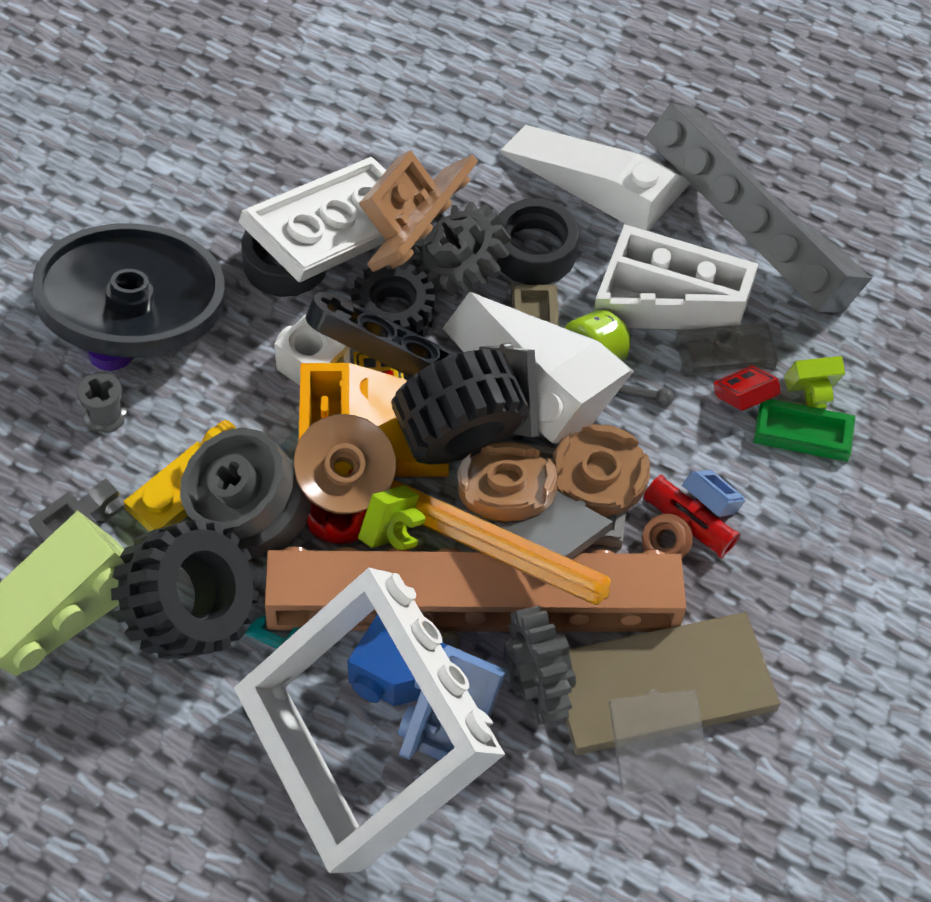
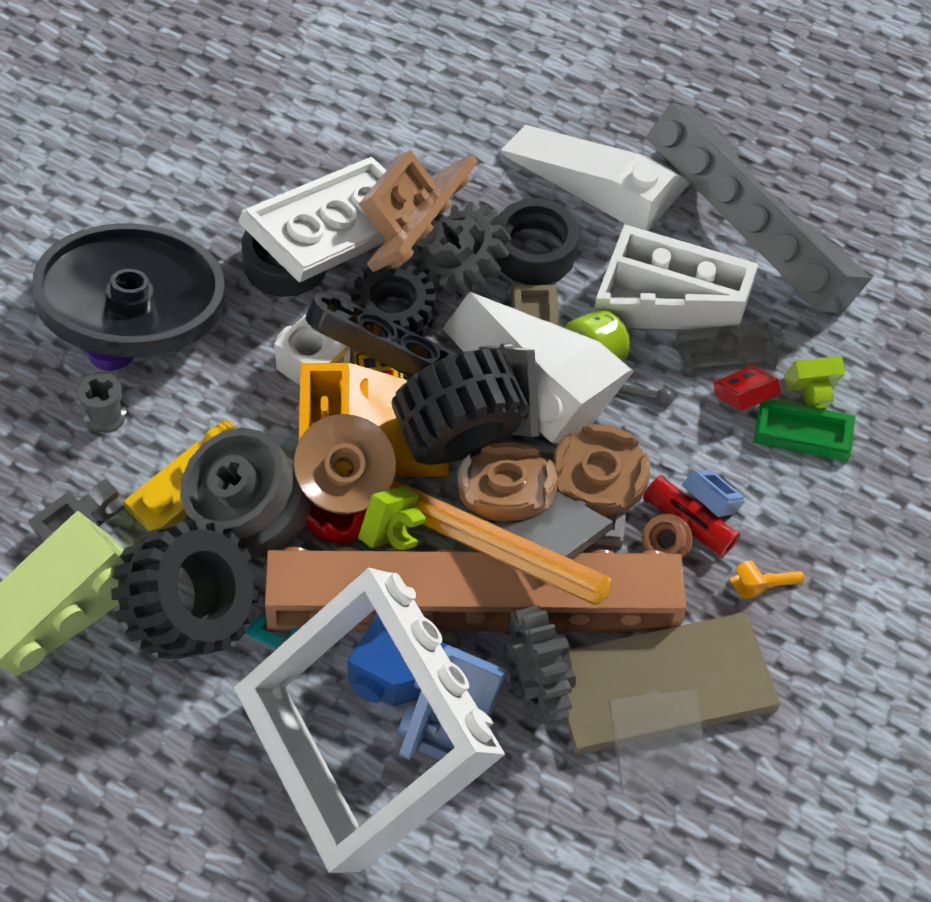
none -> light orange hand [729,561,804,599]

